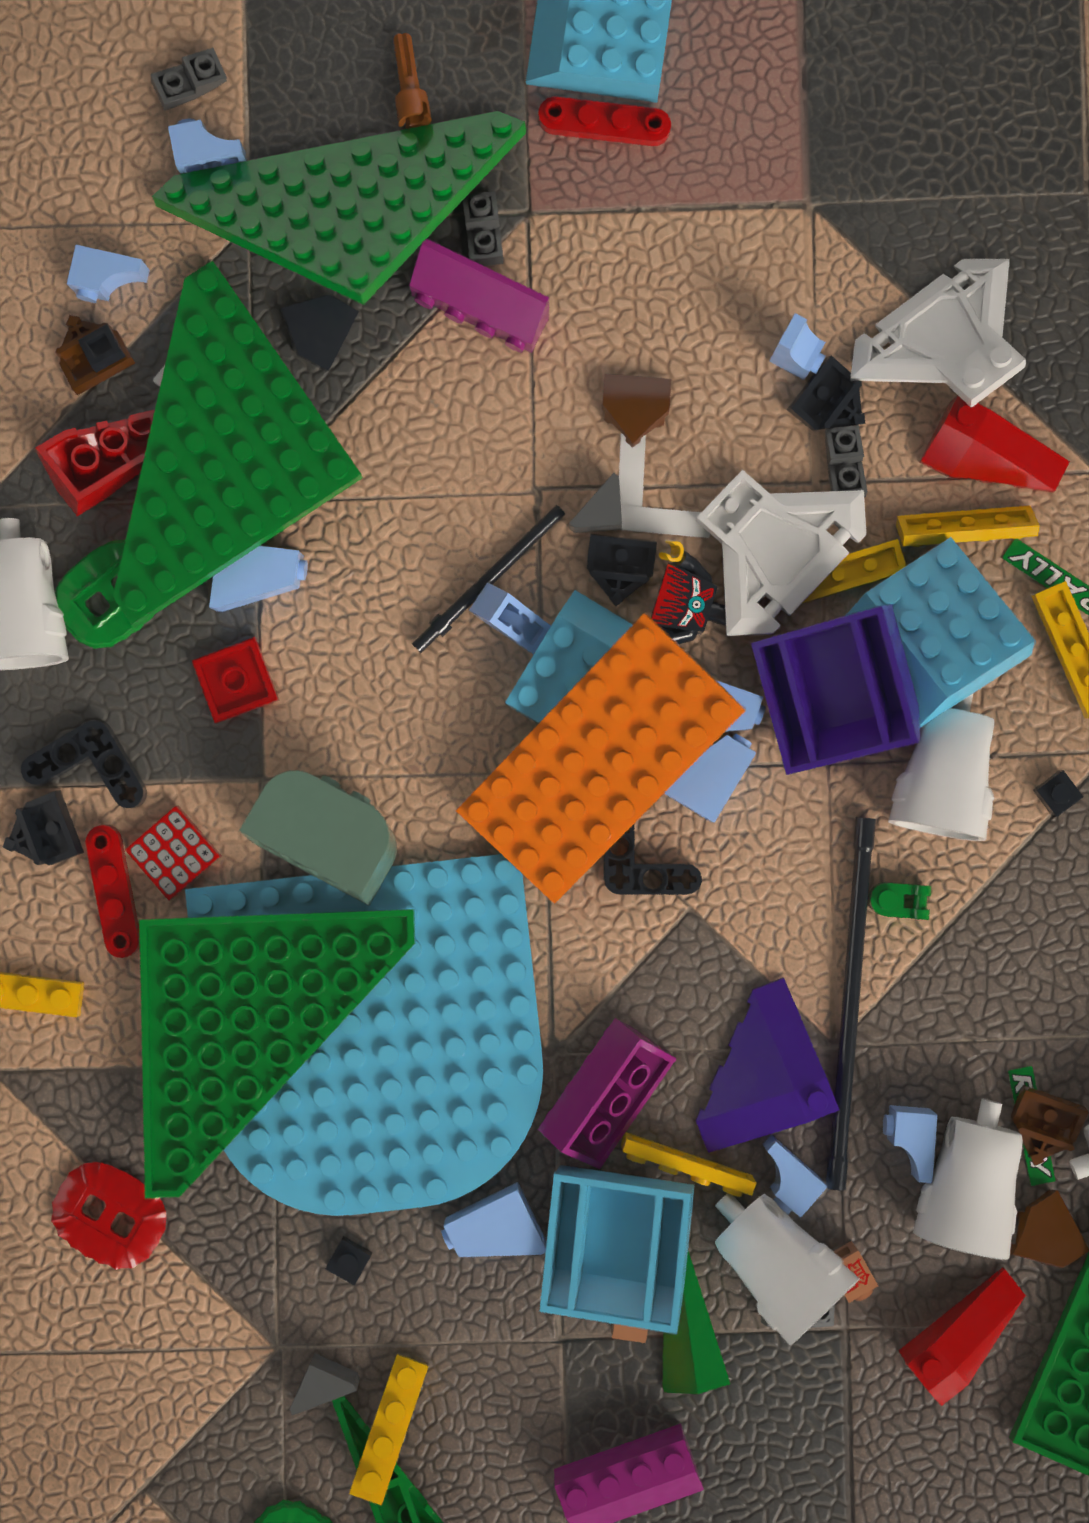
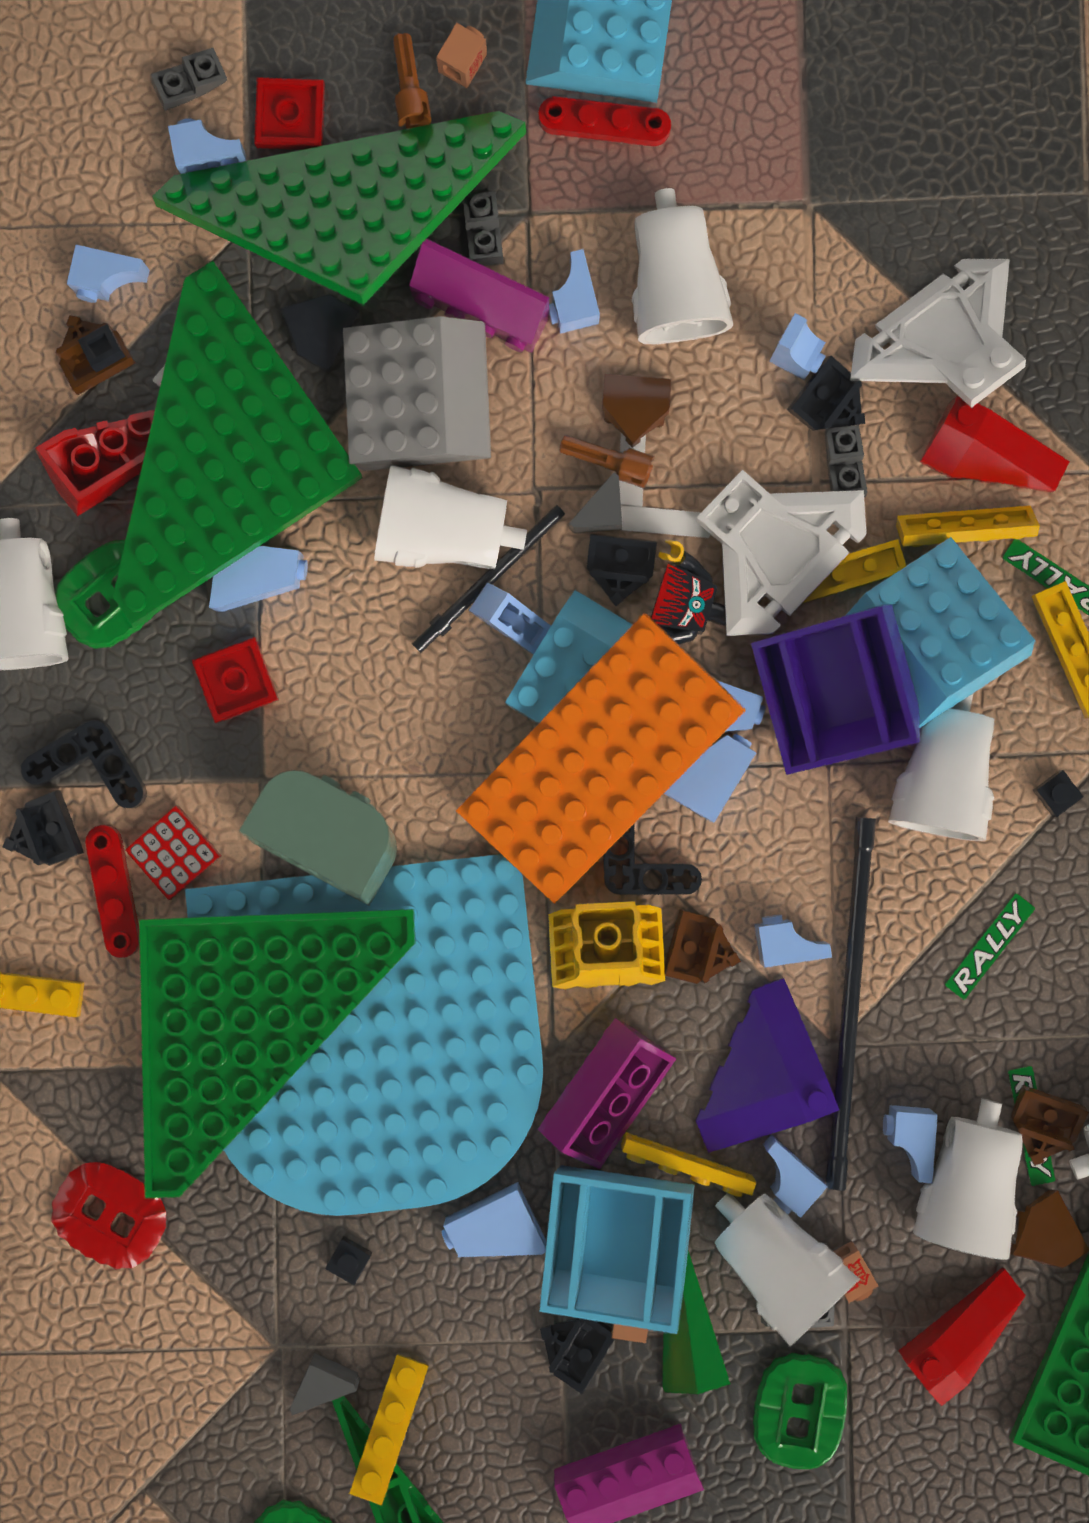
green plate [868,882,931,920] -> none
none -> red tile [254,77,325,150]
none -> light grey slope [343,316,491,471]
none -> white torso [374,465,527,569]
none -> nougat brick [436,22,487,88]
none -> black slope [540,1318,615,1394]
none -> yellow slope [548,901,665,990]
none -> light blue arch [549,249,600,334]
none -> dark orange piece [559,435,655,489]
none -> white torso [632,188,733,344]
none -> reddish brown slope [664,909,741,984]
none -> green piece [753,1352,847,1469]
none -> light blue arch [754,915,832,967]
none -> sticker [945,894,1035,1000]

